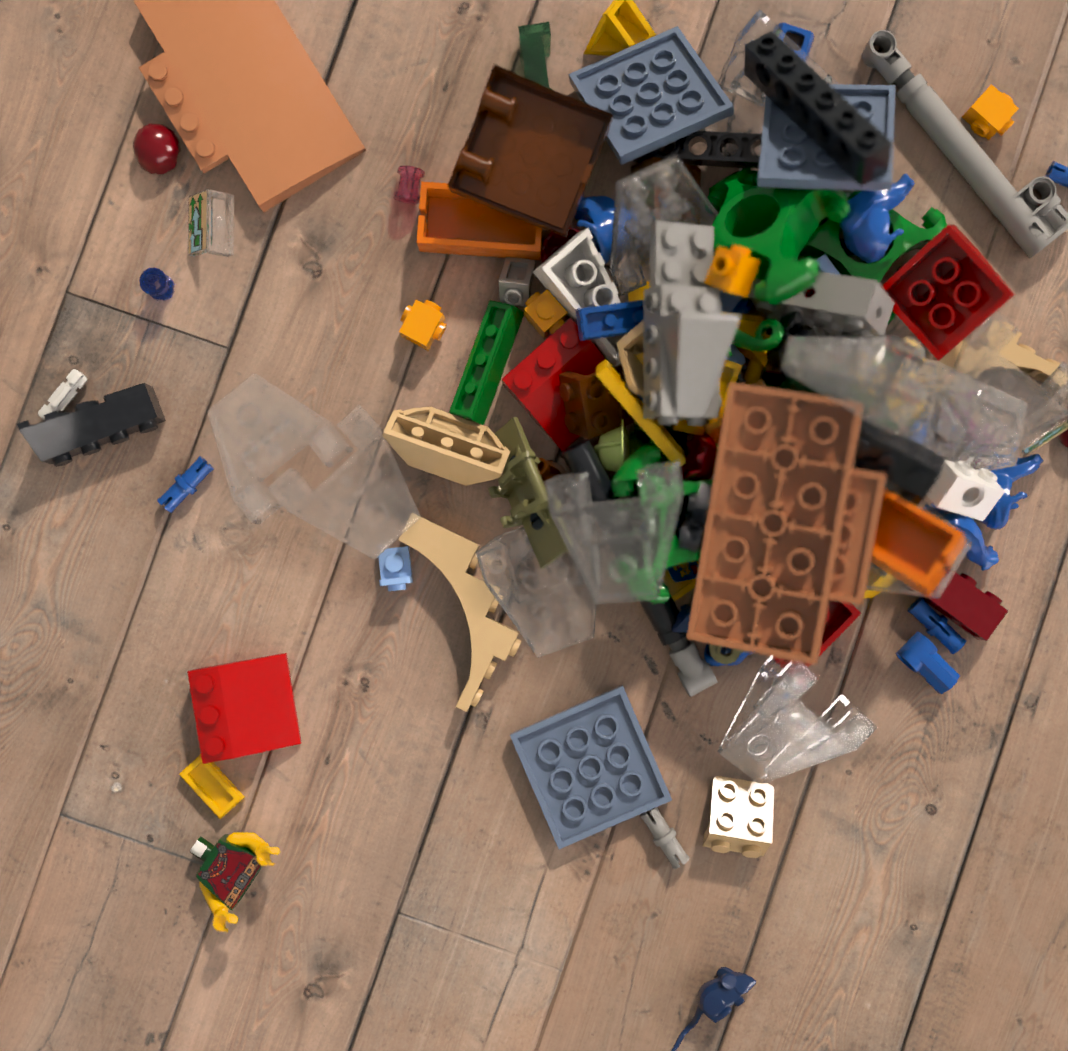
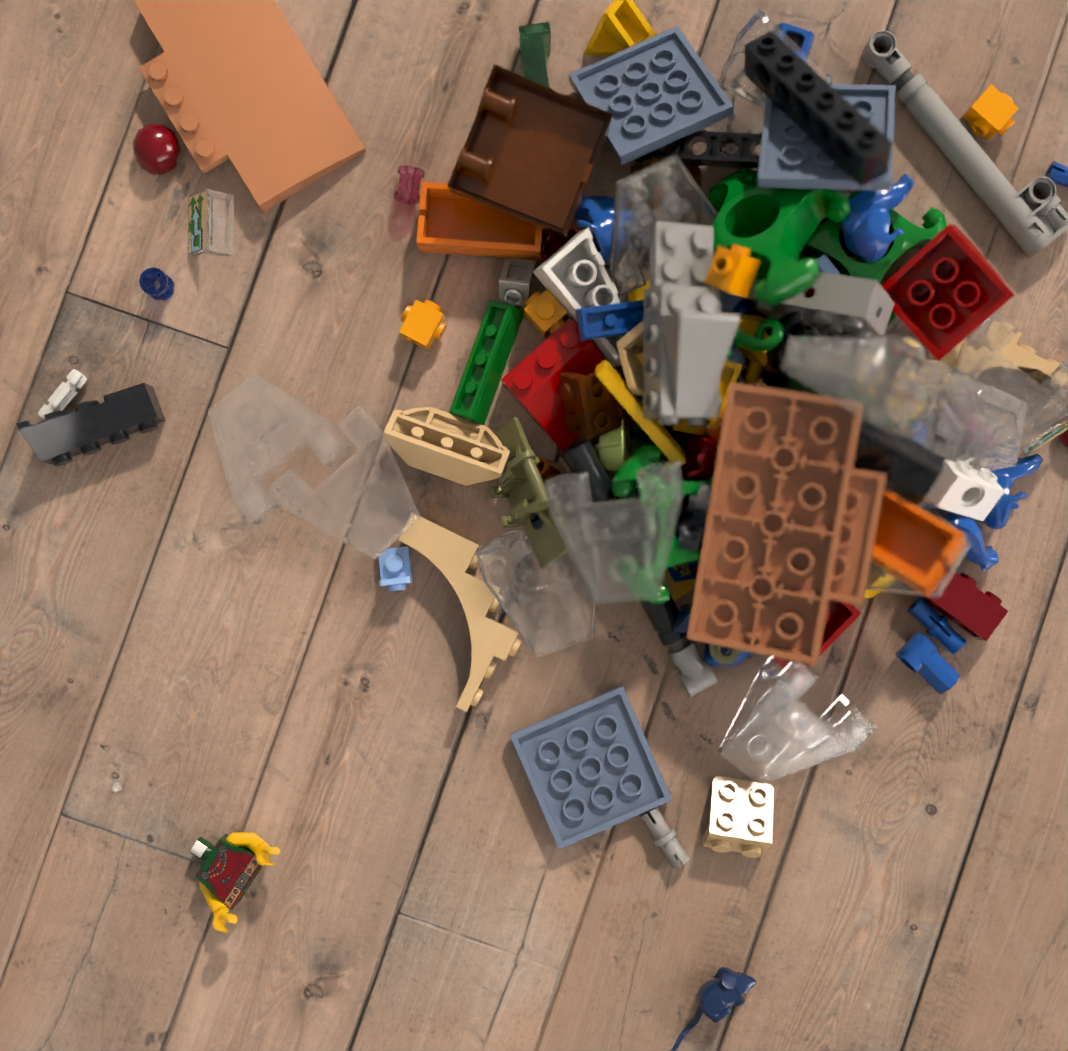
blue pin [157,456,214,513] -> none
yellow tile [179,754,245,819] -> none
red slope [187,653,302,764] -> none

